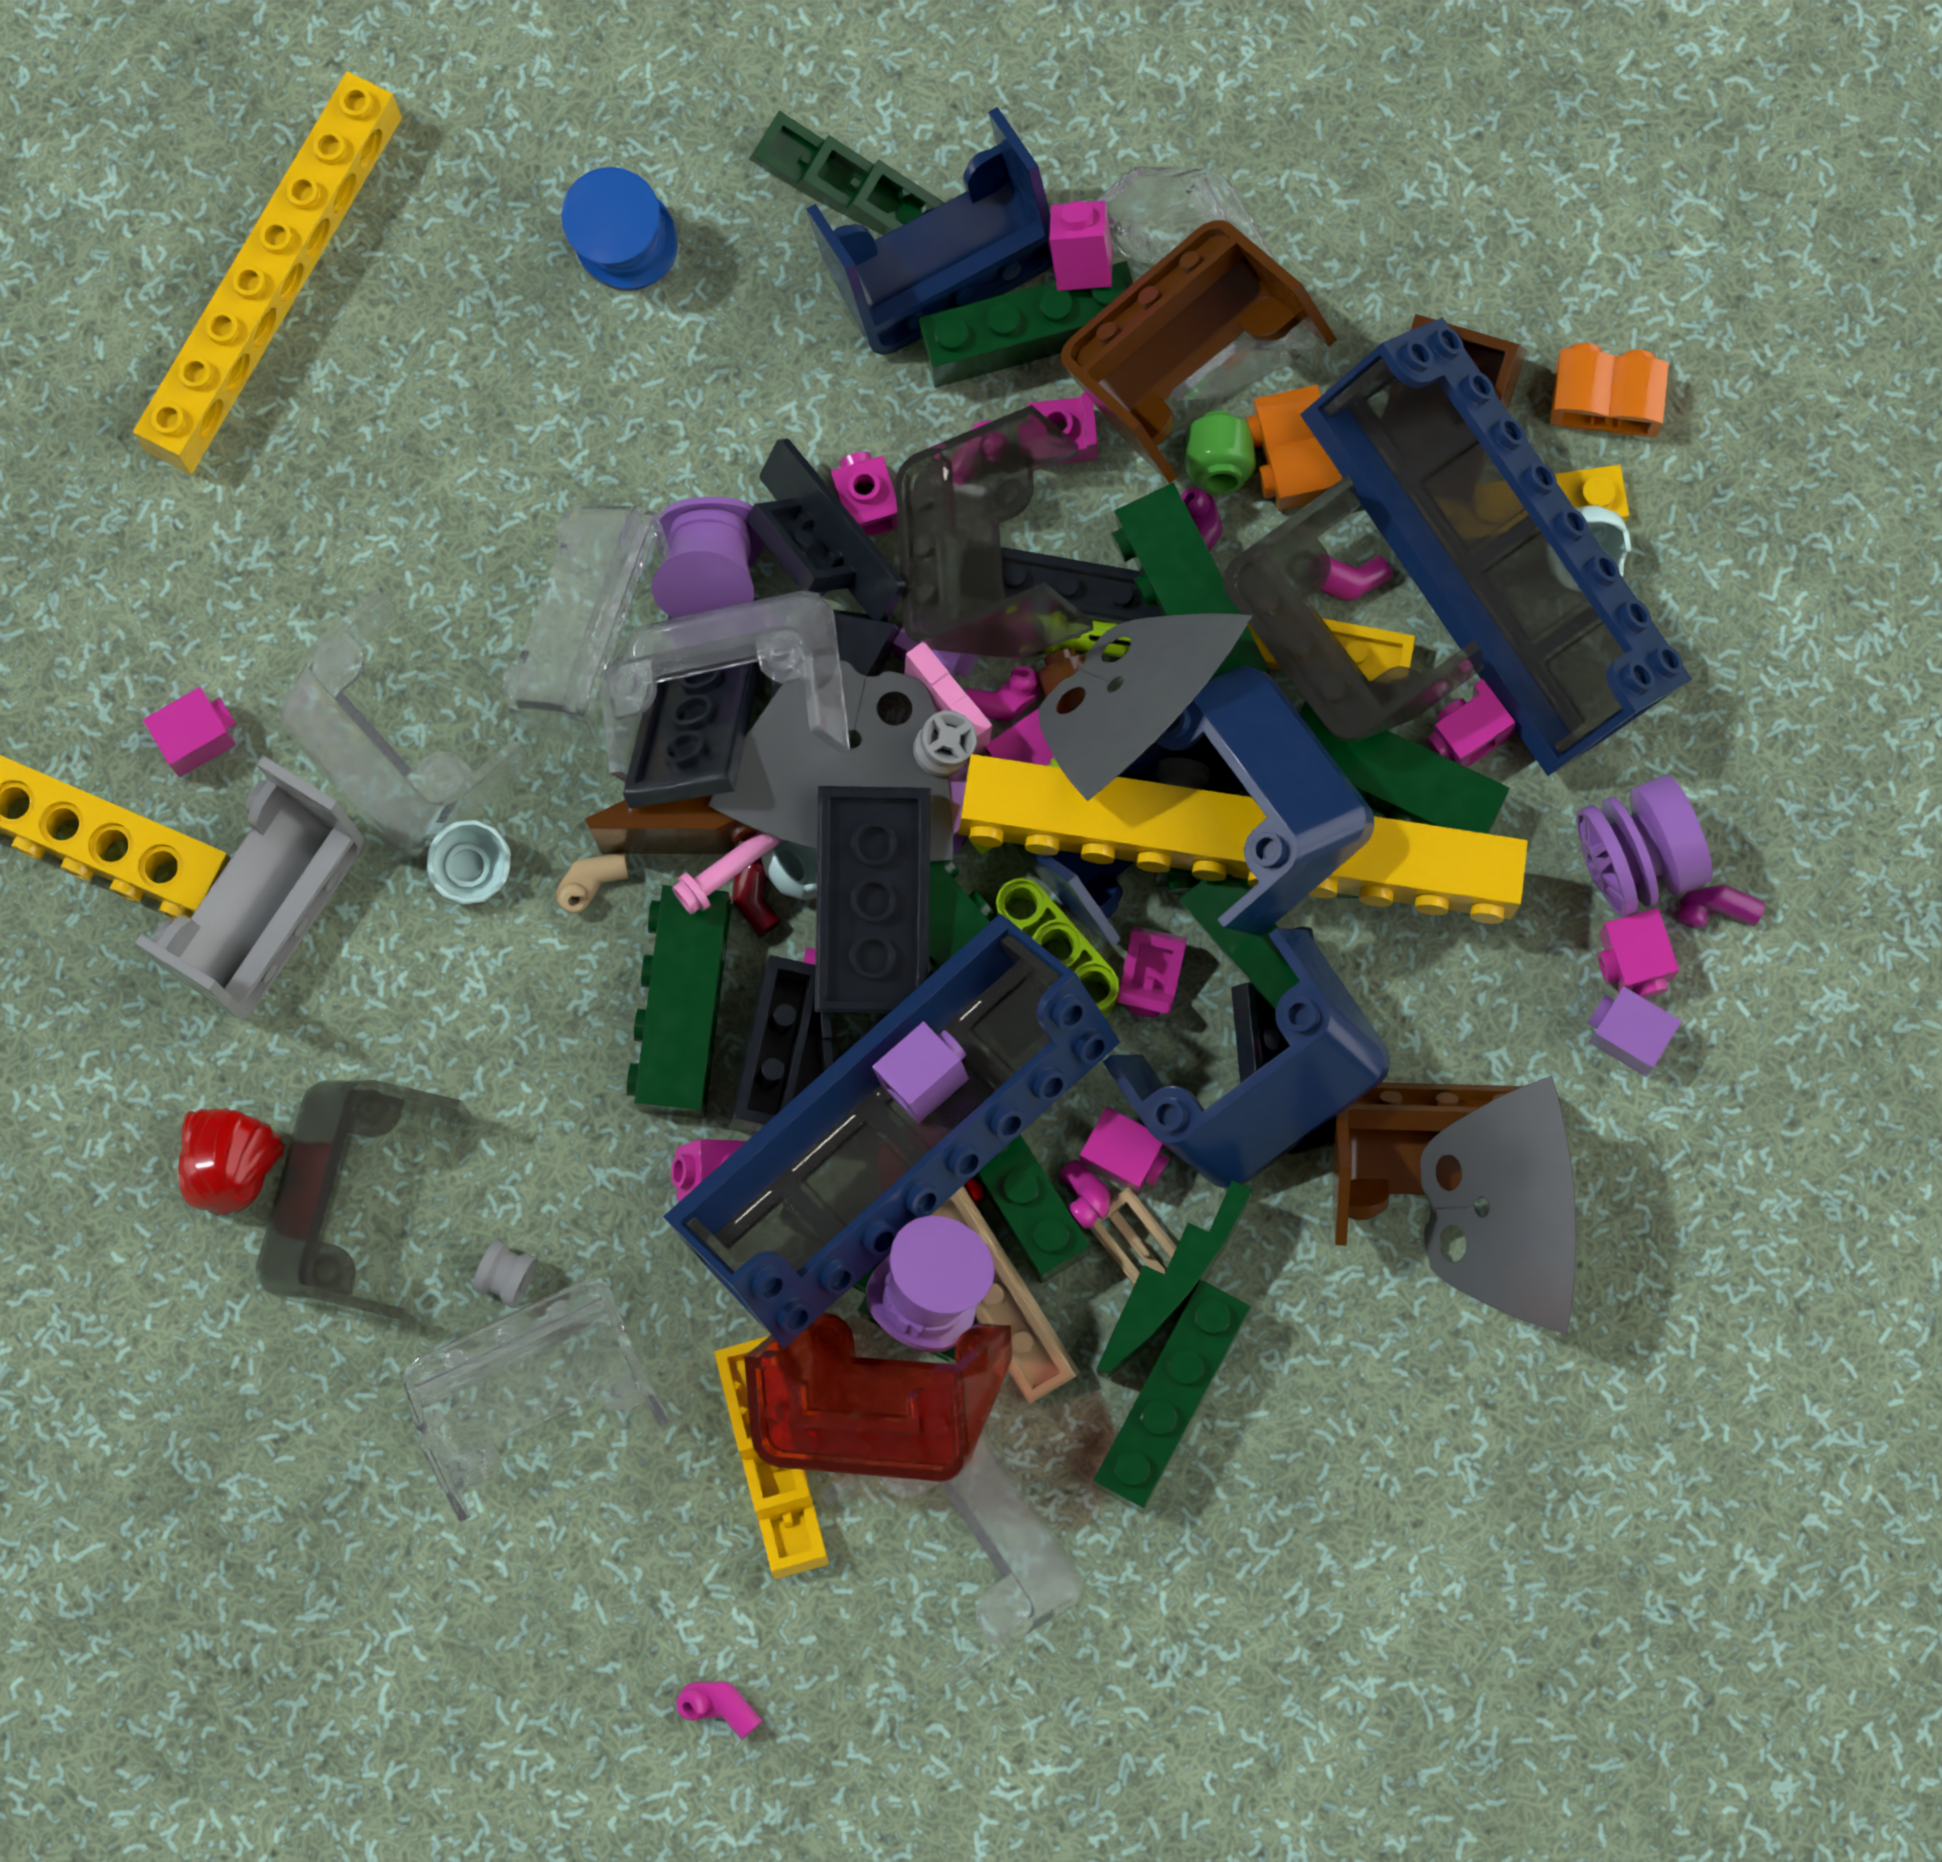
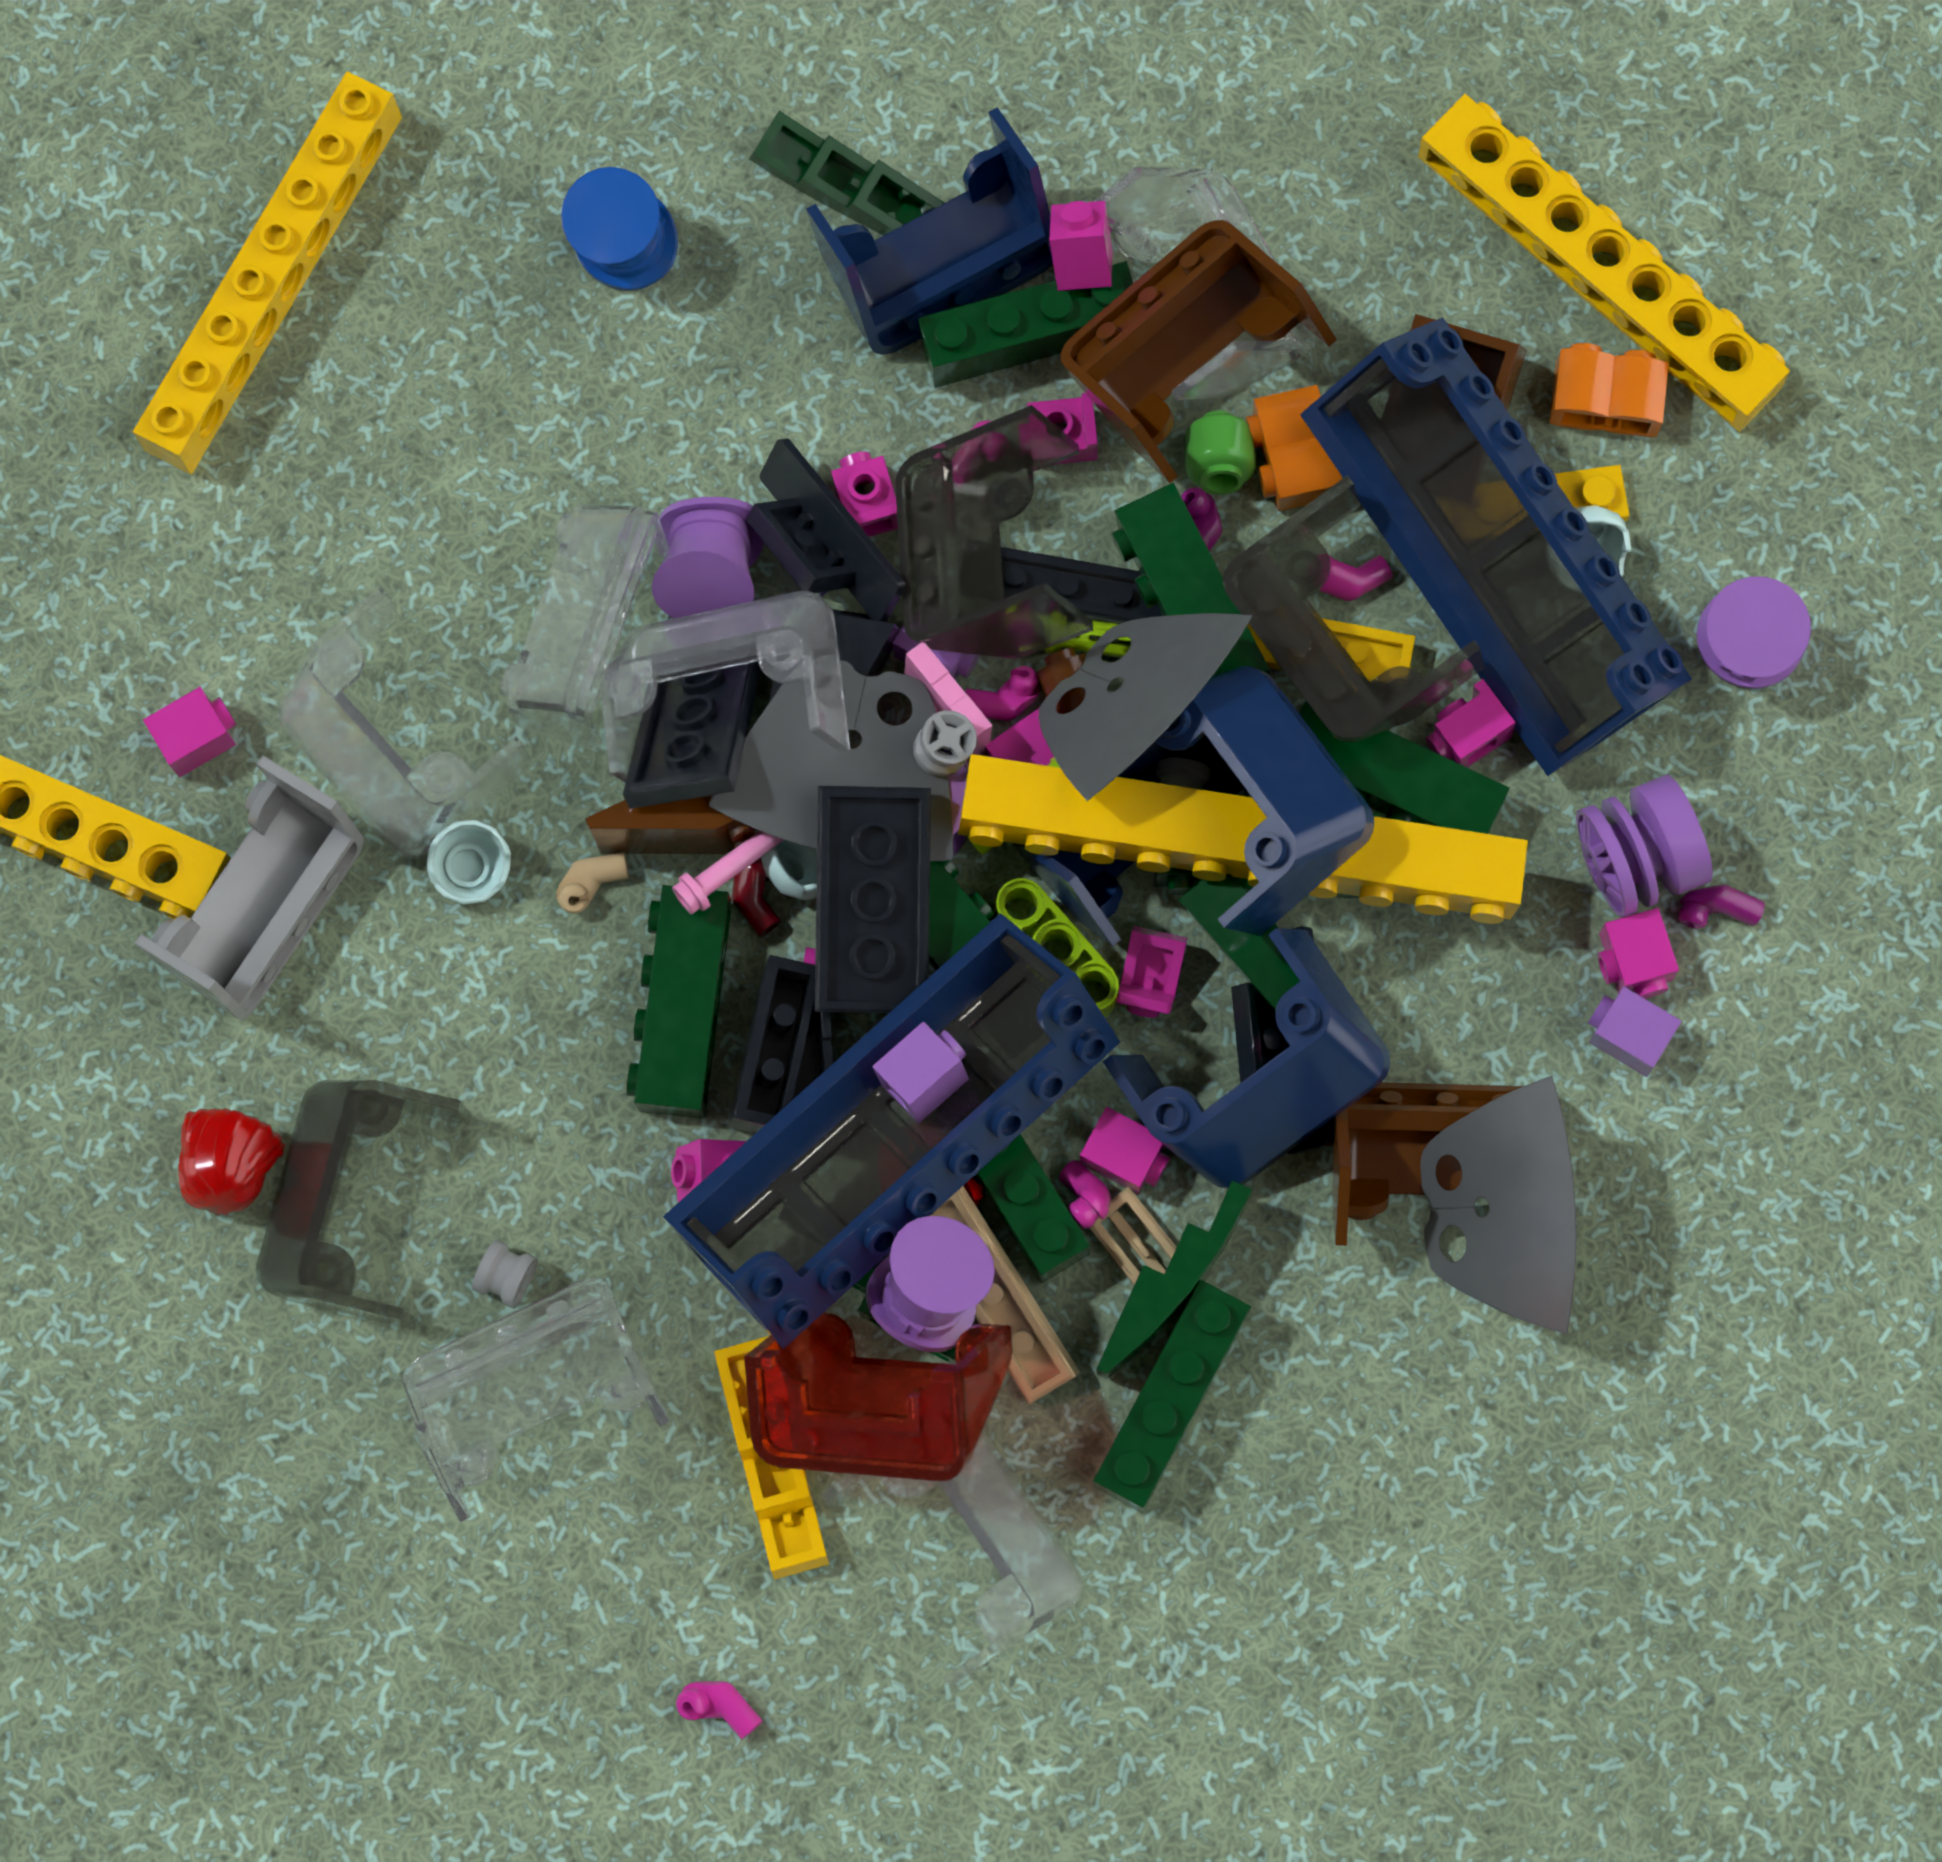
none -> yellow brick [1418,94,1790,433]
none -> medium lavender hat [1697,577,1811,689]

